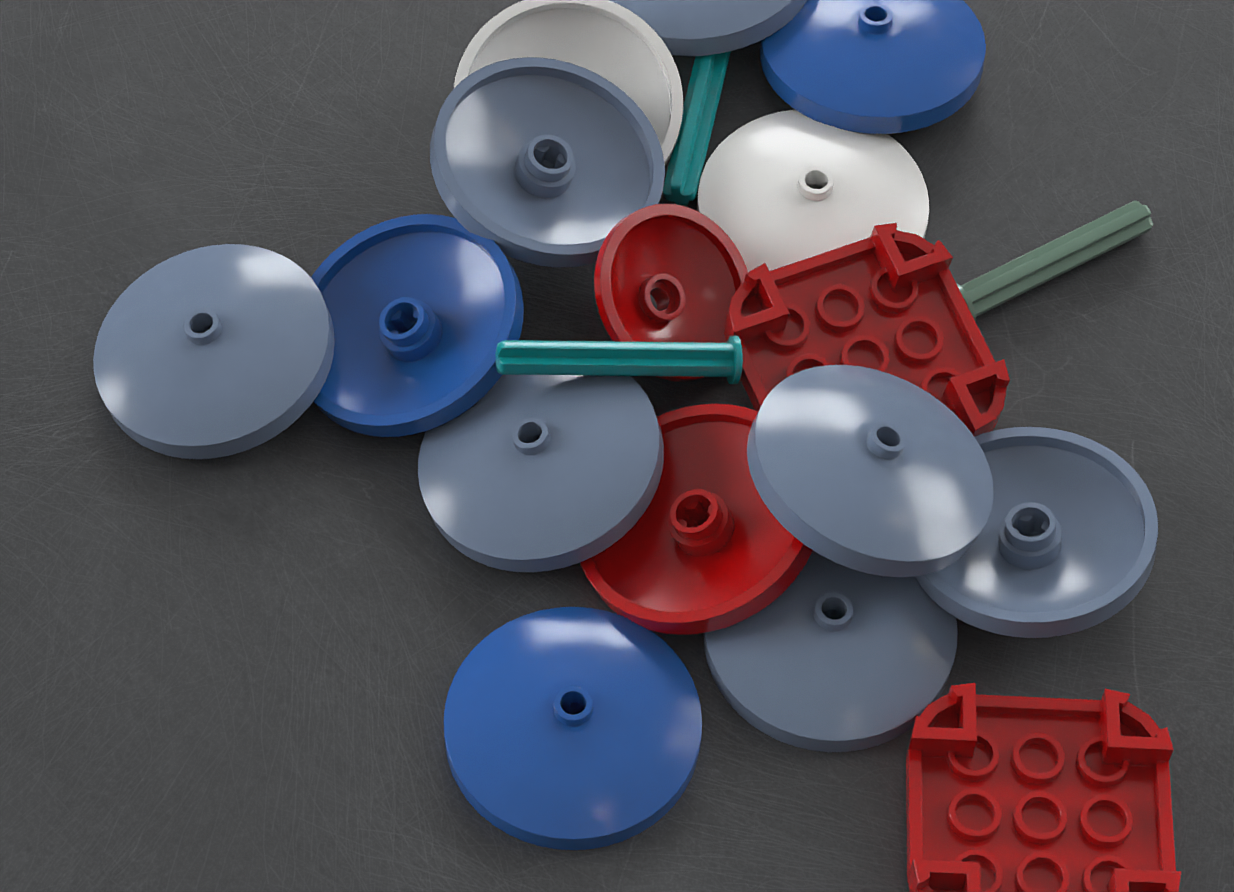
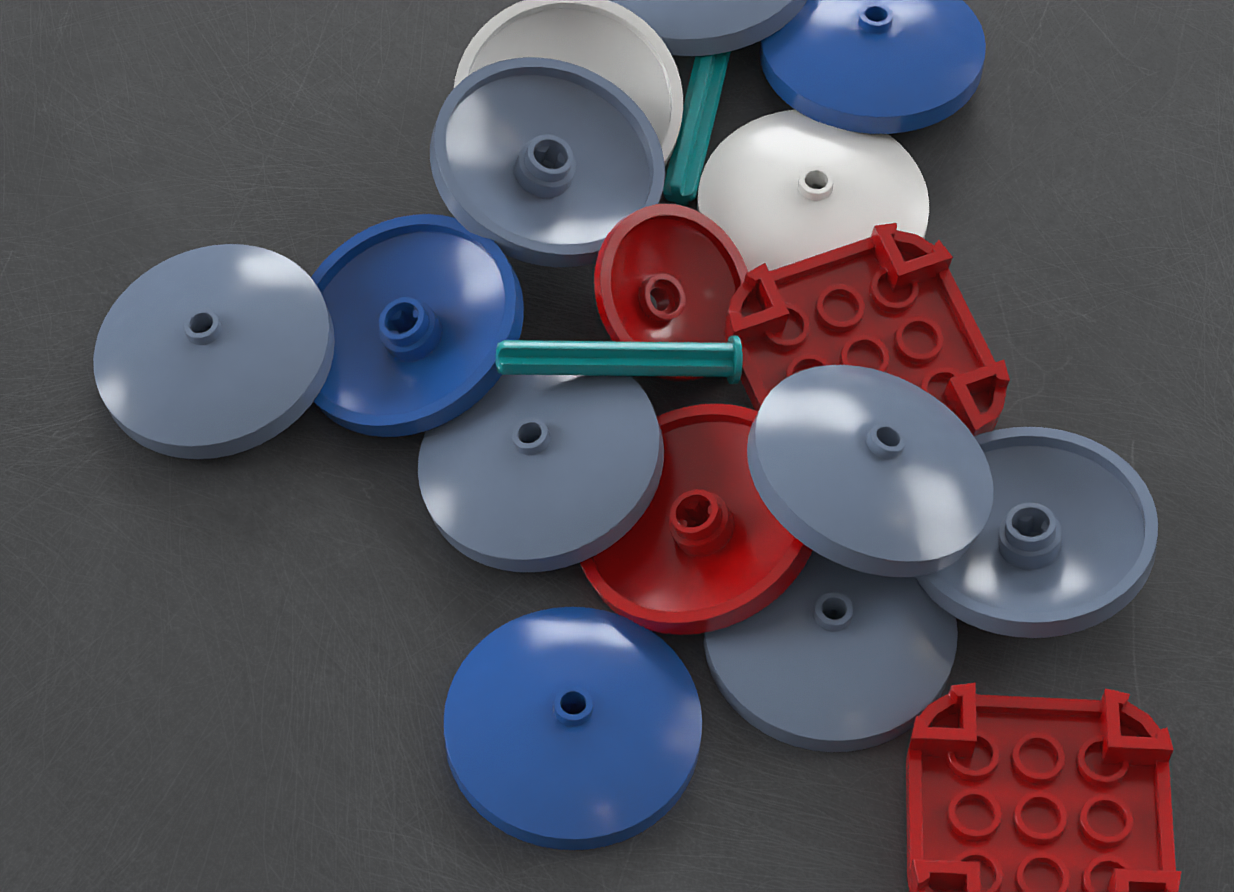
sand green axle [956,201,1153,321] -> none

